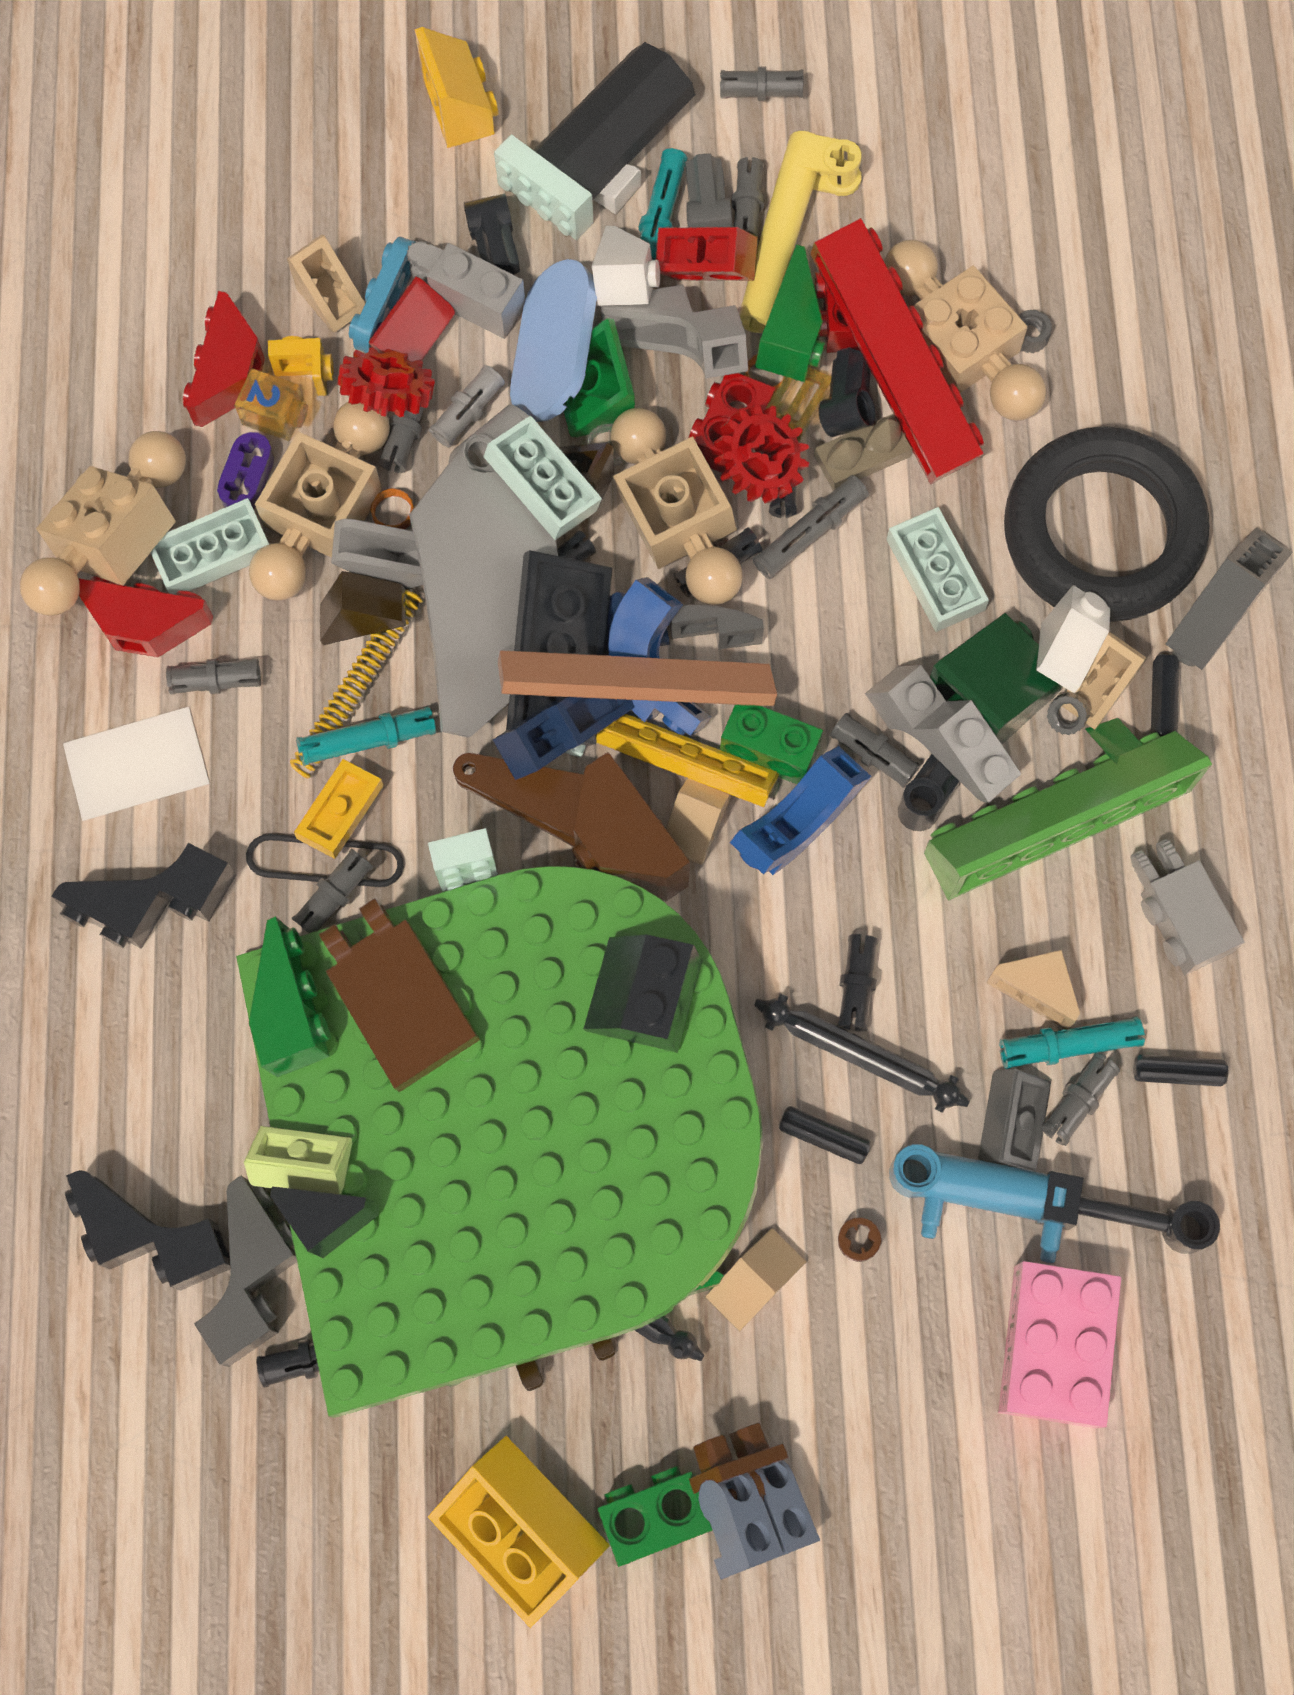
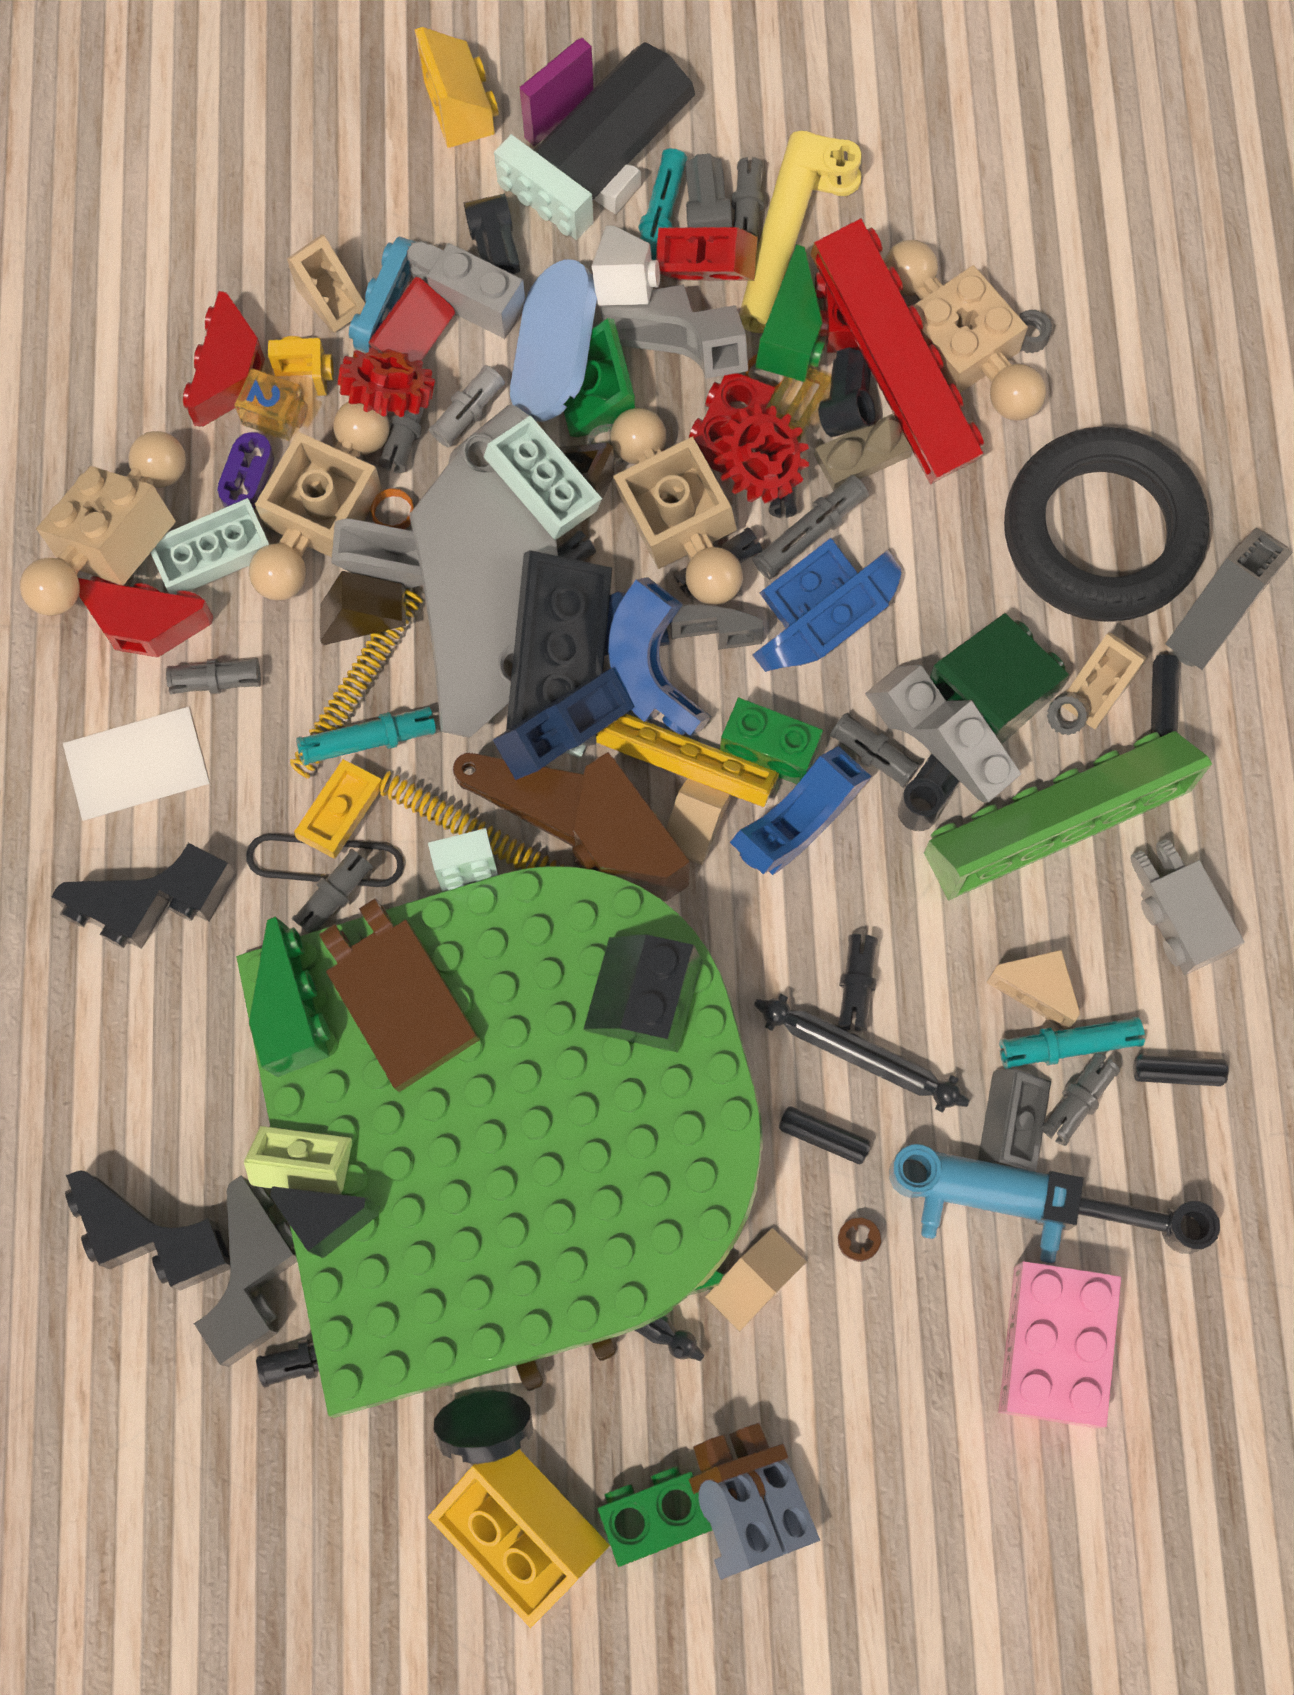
nougat tile [498,650,777,706] -> none
dark grey pin [720,66,804,101] -> none
light aqua piece [886,507,989,632] -> none
white slope [1037,585,1110,693] -> none
green sticker [1085,718,1142,765] -> none
none -> yellow piece [380,771,565,869]
none -> black tile [433,1390,533,1464]
none -> magenta tile [519,37,594,147]
none -> blue plate [752,538,902,672]

